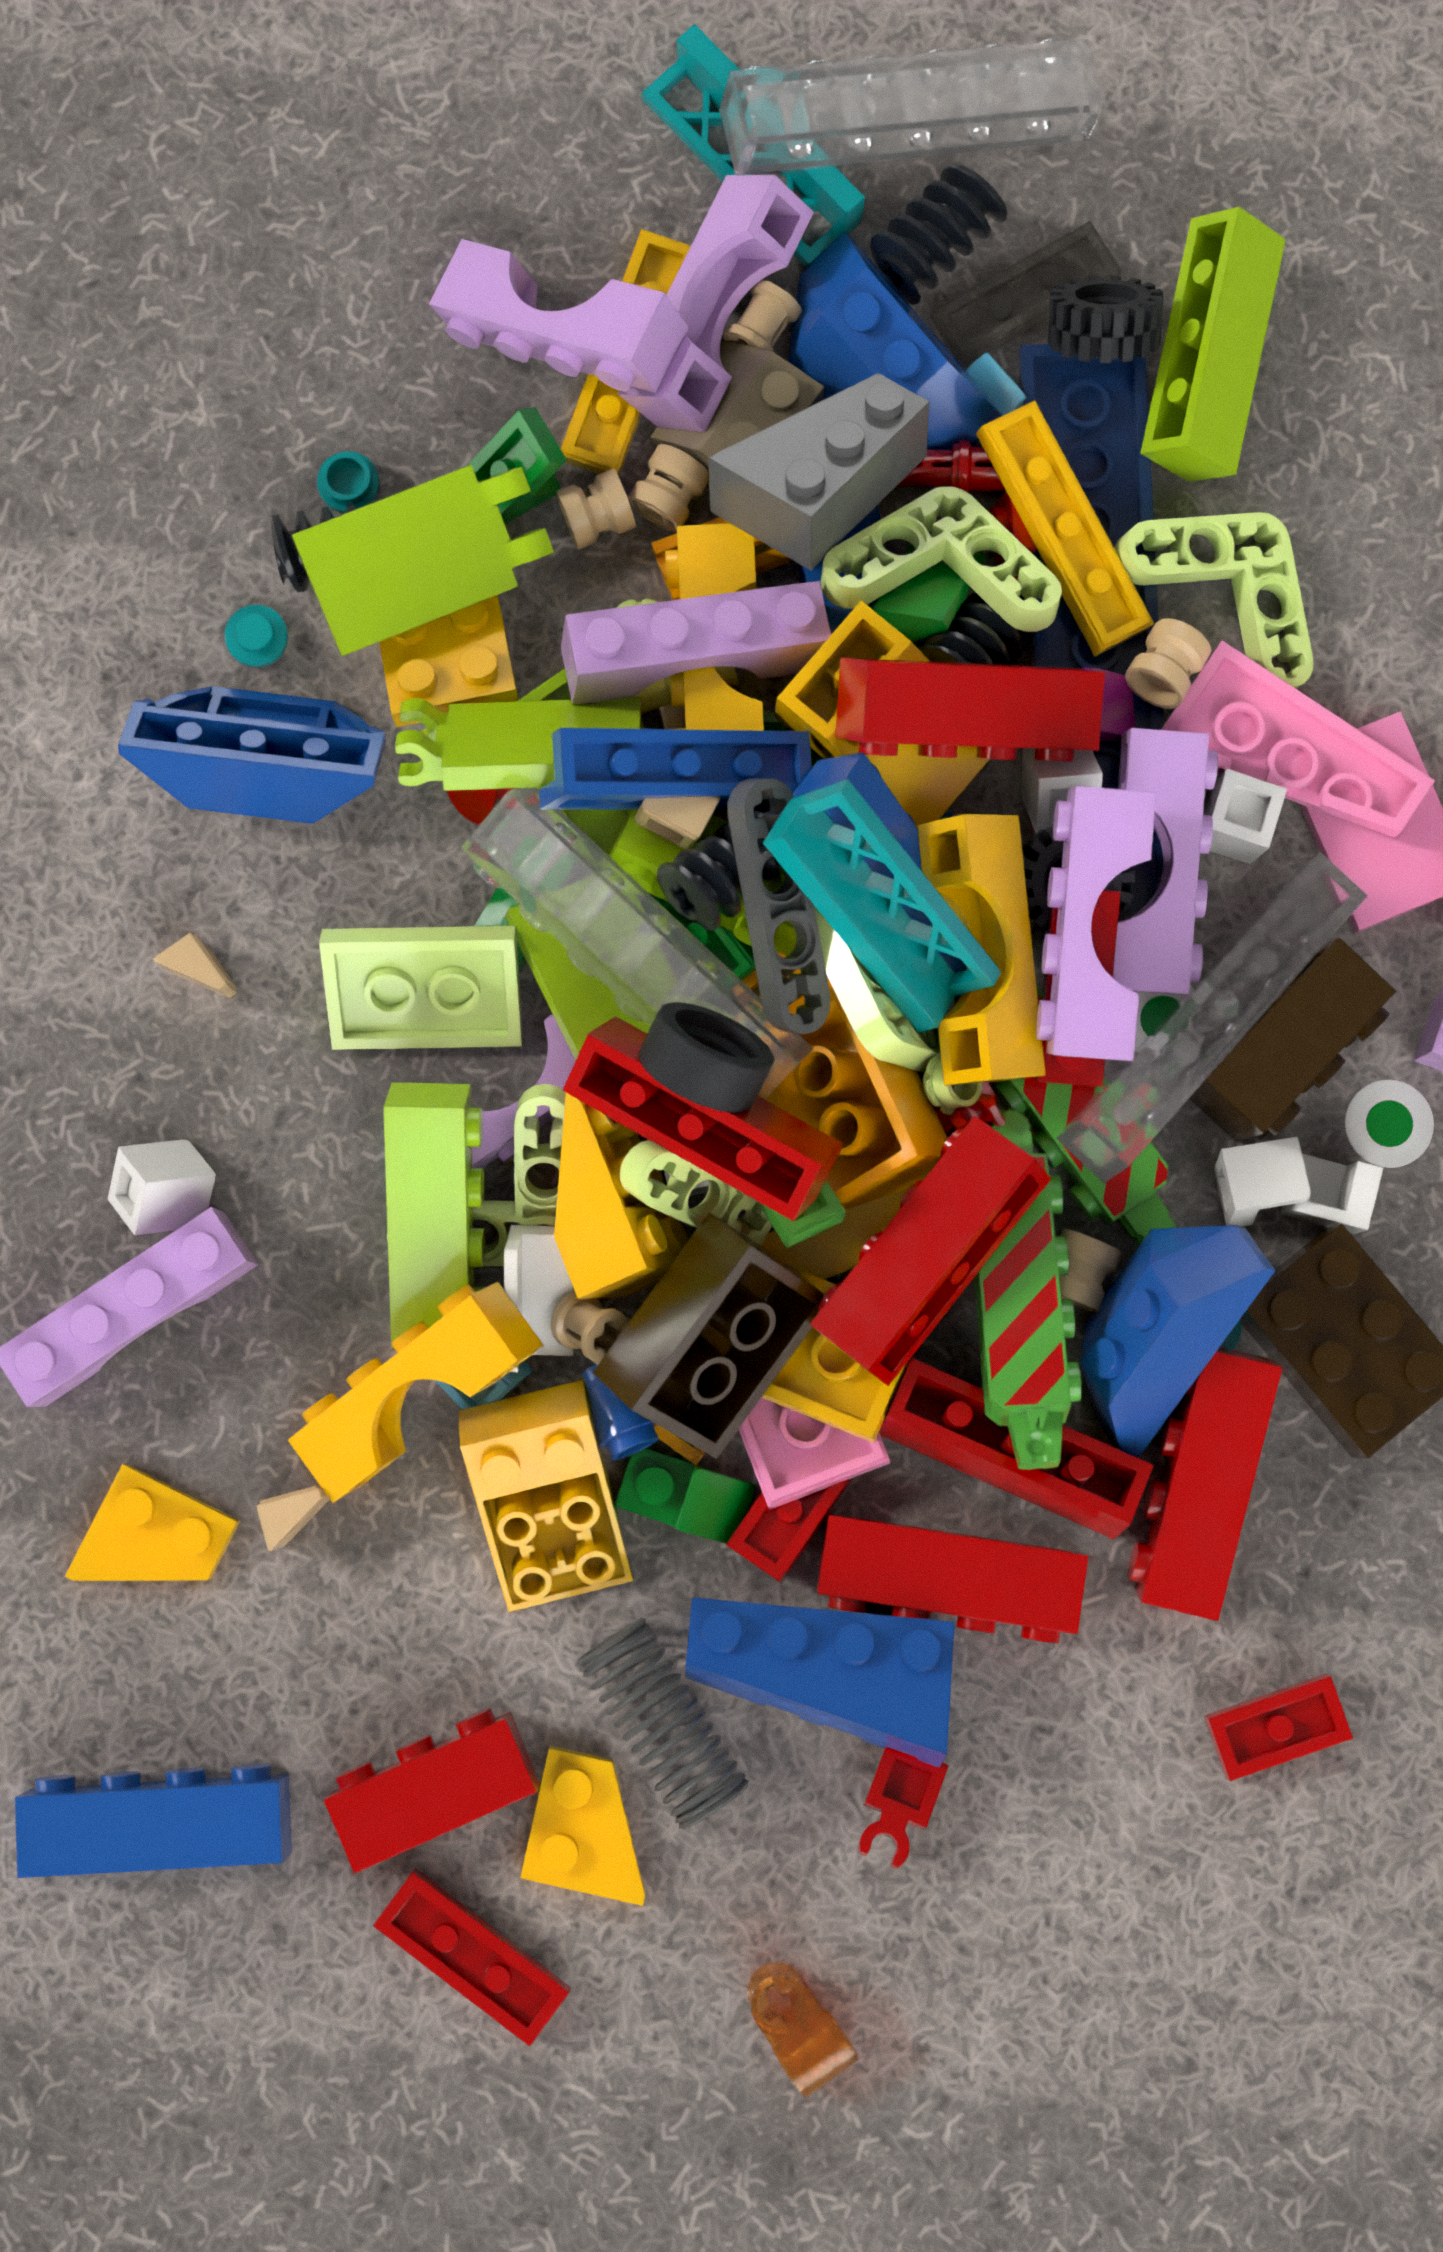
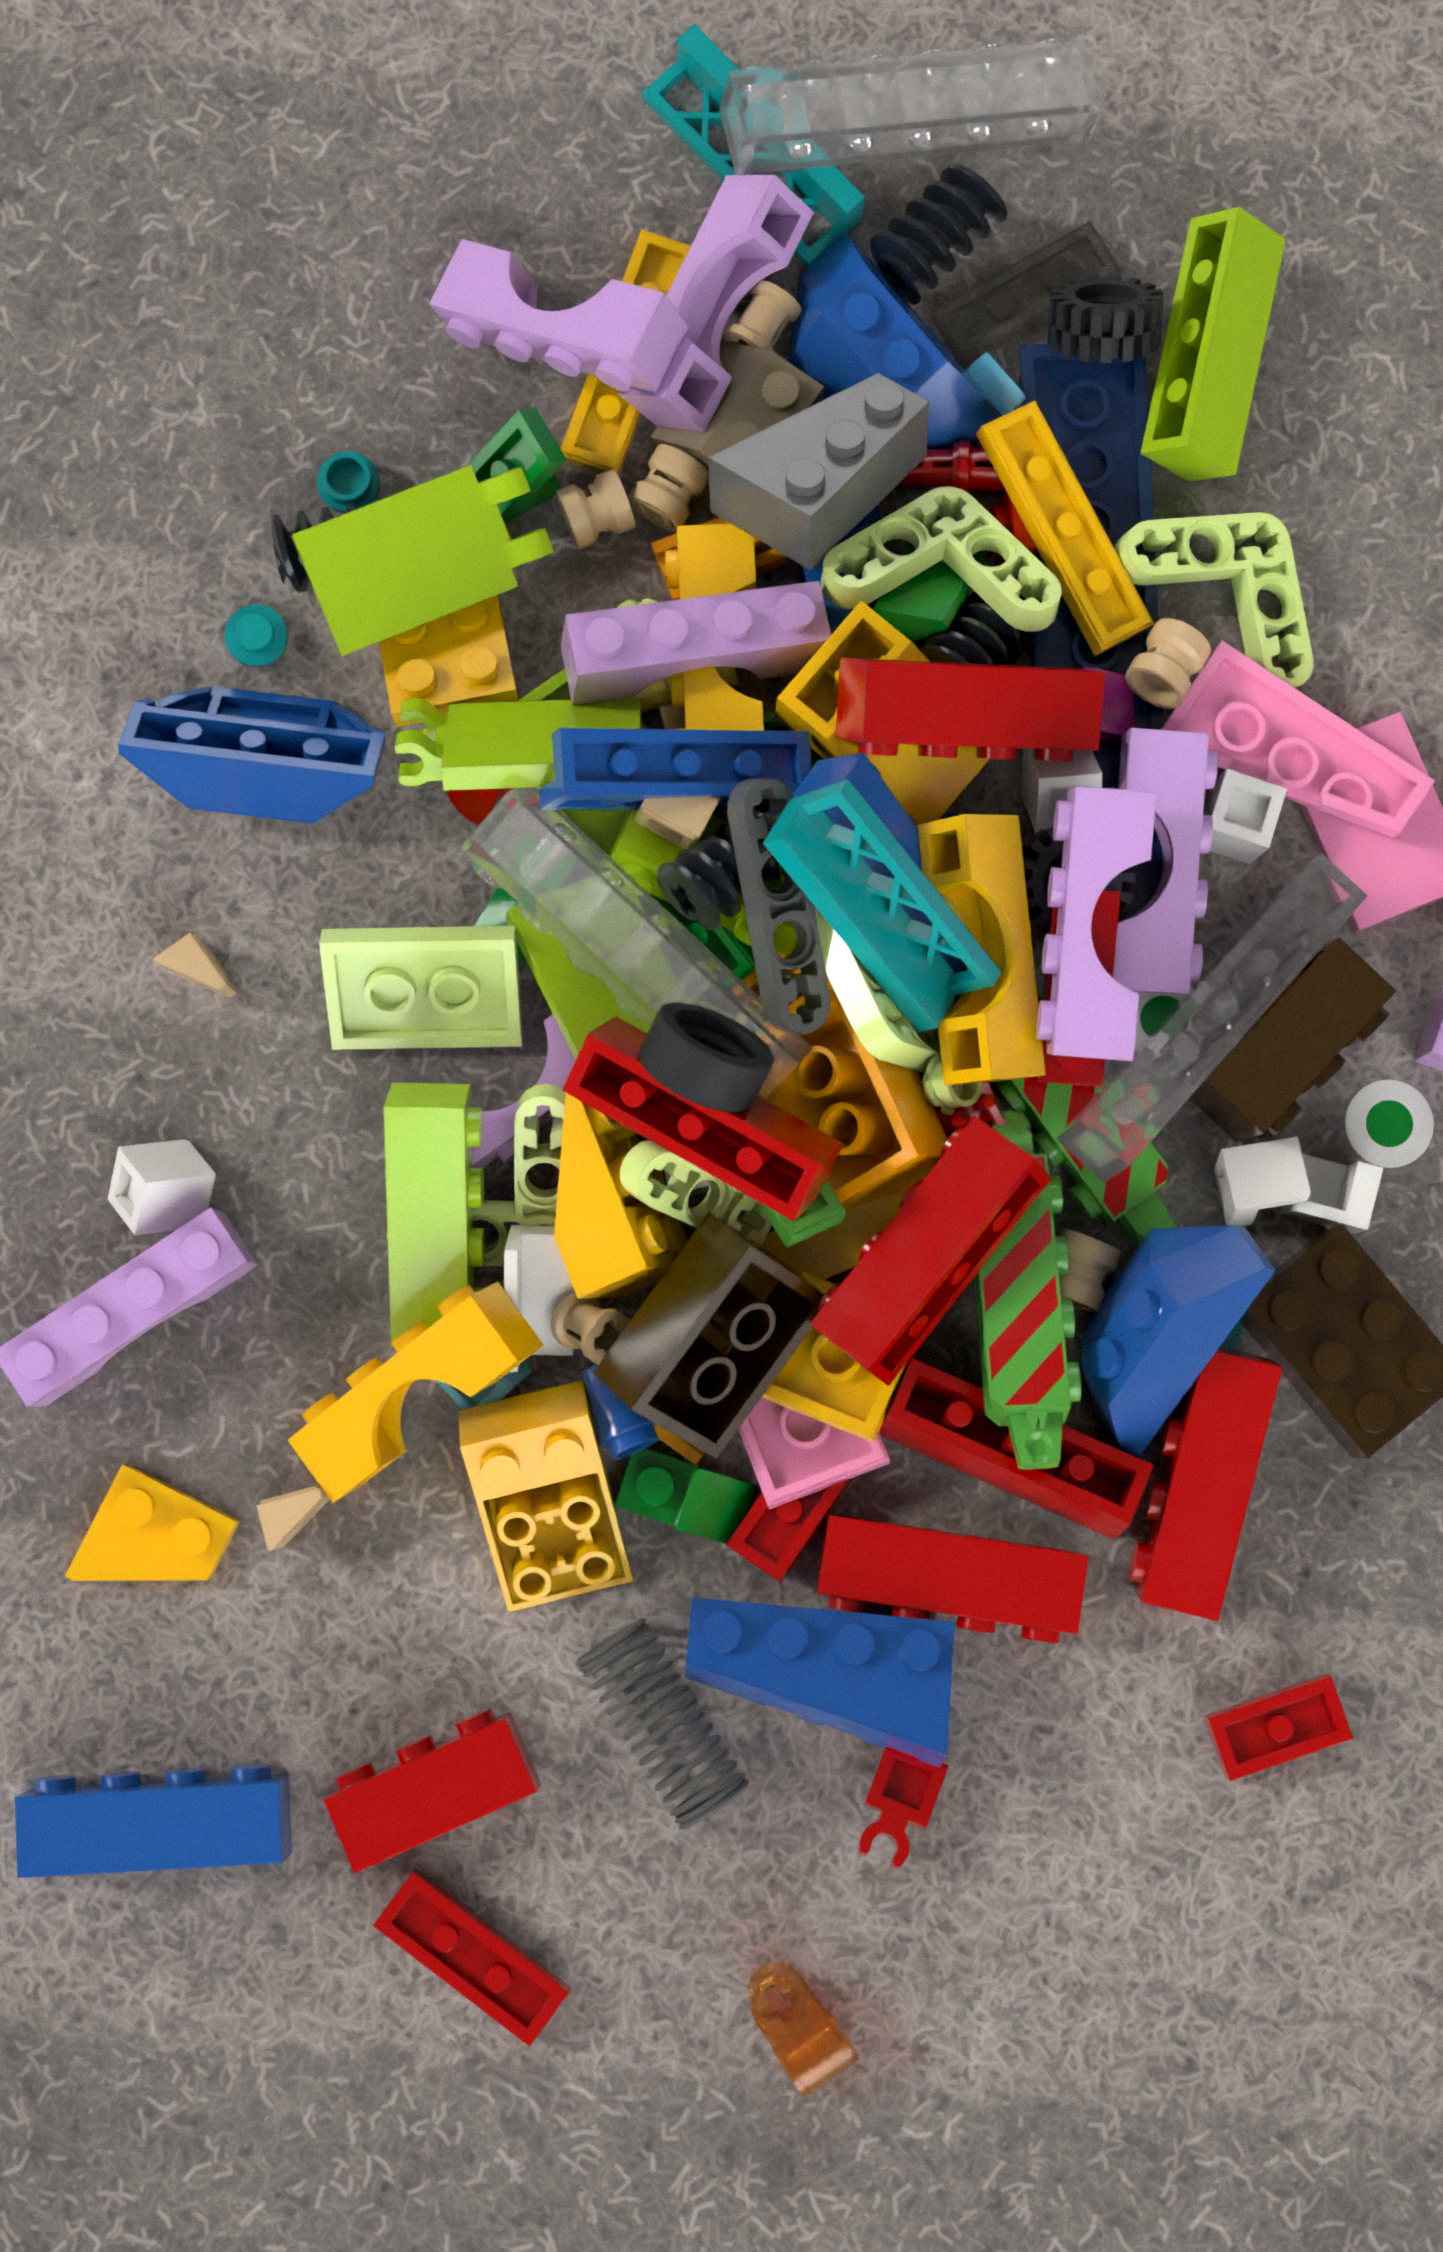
yellow wing [520,1746,646,1906] -> none

